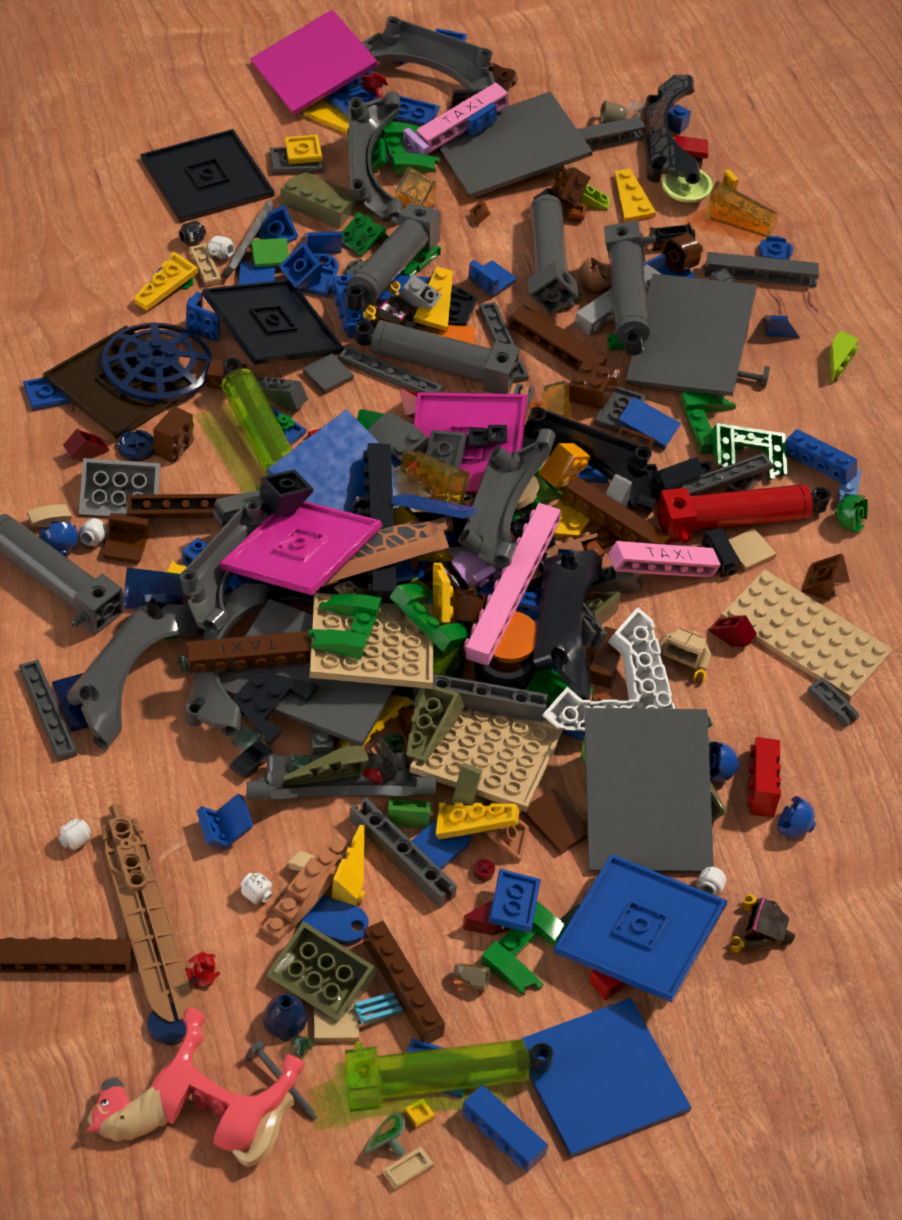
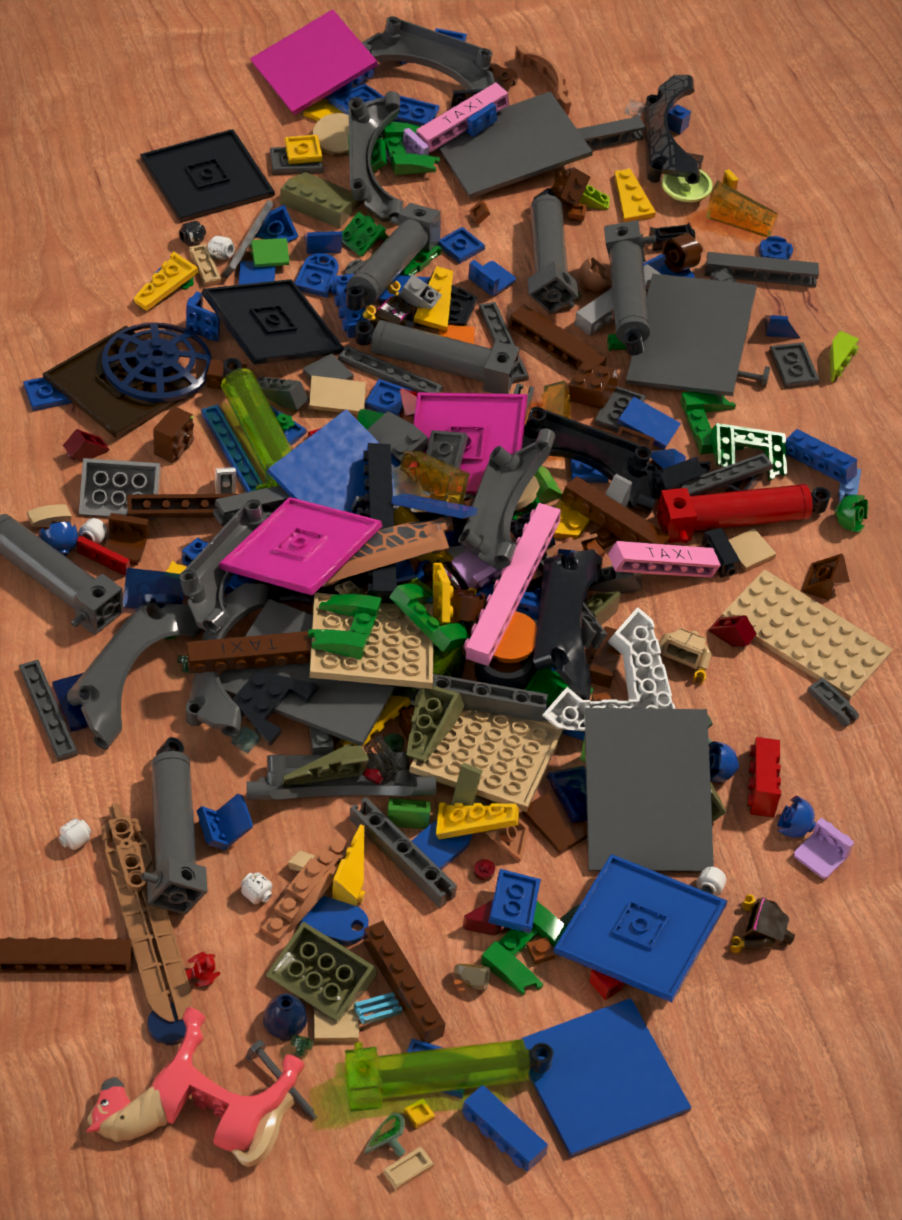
dark blue tile [118,430,154,461] -> none
black slope [229,741,274,779] -> none
black slope [259,469,313,516] -> none
blue slope [279,242,322,289] -> none
clear green tile [290,754,312,771] -> none
red piece [360,72,388,99] -> none
clear yellow slope [395,167,436,209] -> none
black slope [468,425,507,448] -> none
light orange brick [538,443,591,487] -> none
dark tan helmet [600,101,627,124] -> none
red tile [674,135,709,159] -> none
none -> red tile [77,536,130,576]
none -> dark grey piece [141,737,208,915]
none -> blue tile [201,404,265,493]
none -> white slope [215,467,236,494]
none -> tan tile [309,376,366,415]
none -> tan tile [313,113,349,155]
none -> blue tile [364,379,412,417]
none -> blue tile [437,227,485,264]
none -> nougat piece [515,44,571,115]
none -> dark orange plate [526,937,555,965]
none -> clear blue tile [546,766,587,823]
none -> blue slope [651,449,686,469]
none -> dark grey tile [769,342,820,388]
none -> lavender bracket [794,818,854,879]

